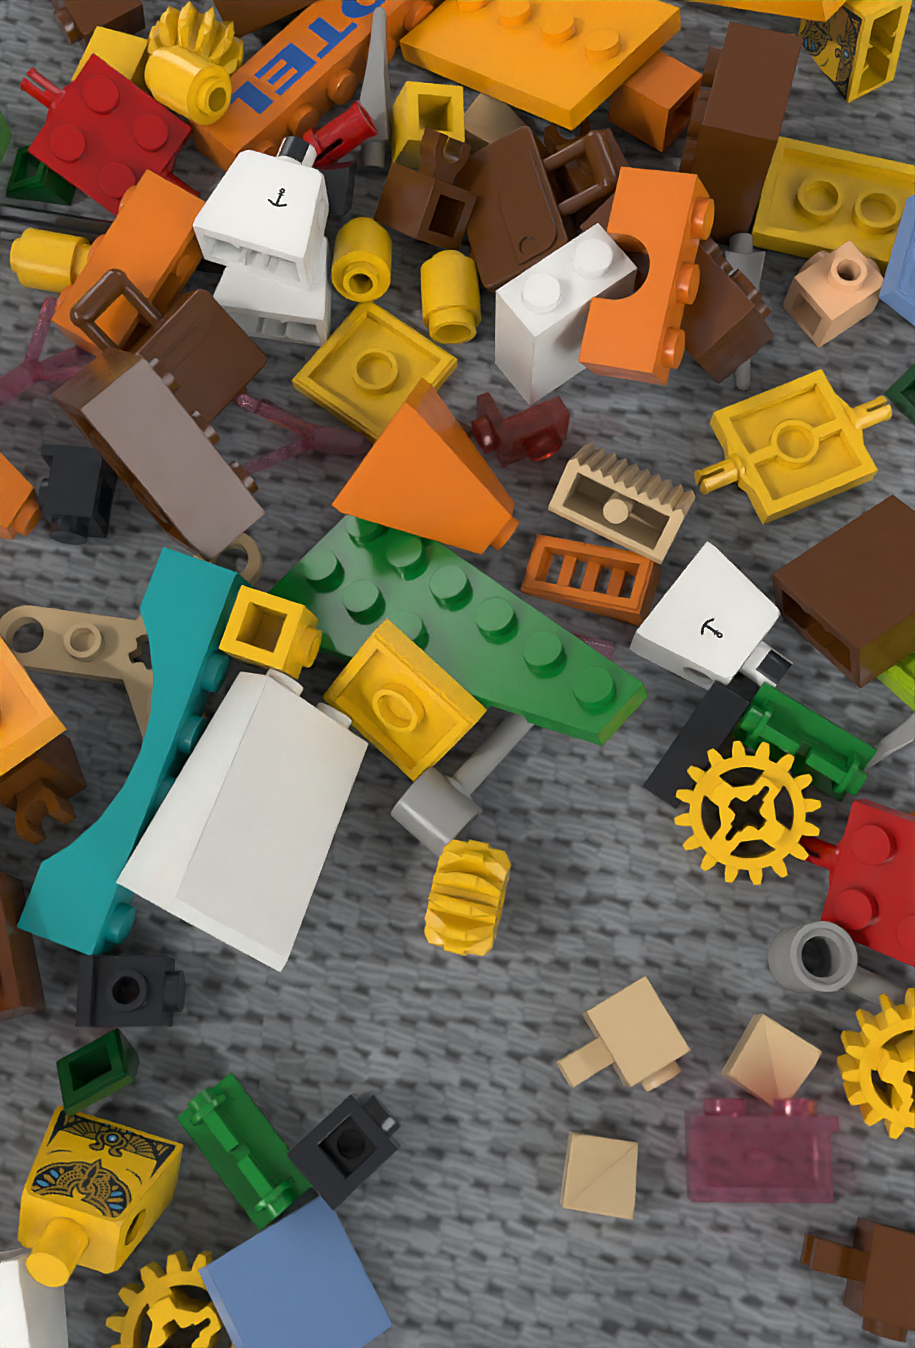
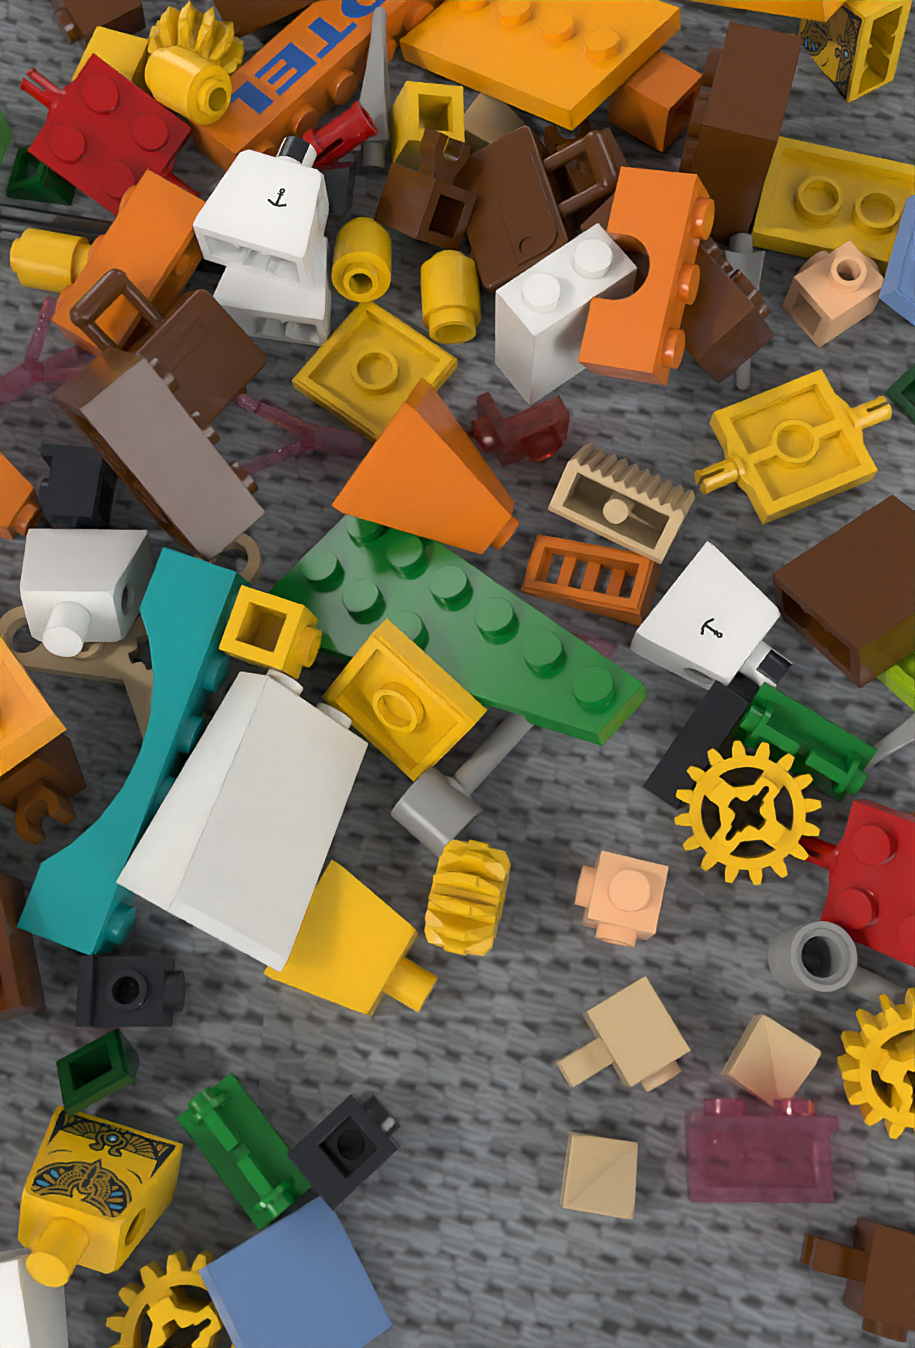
none -> white torso [20,529,155,657]
none -> yellow torso [263,860,439,1017]
none -> light nougat brick [574,851,669,948]

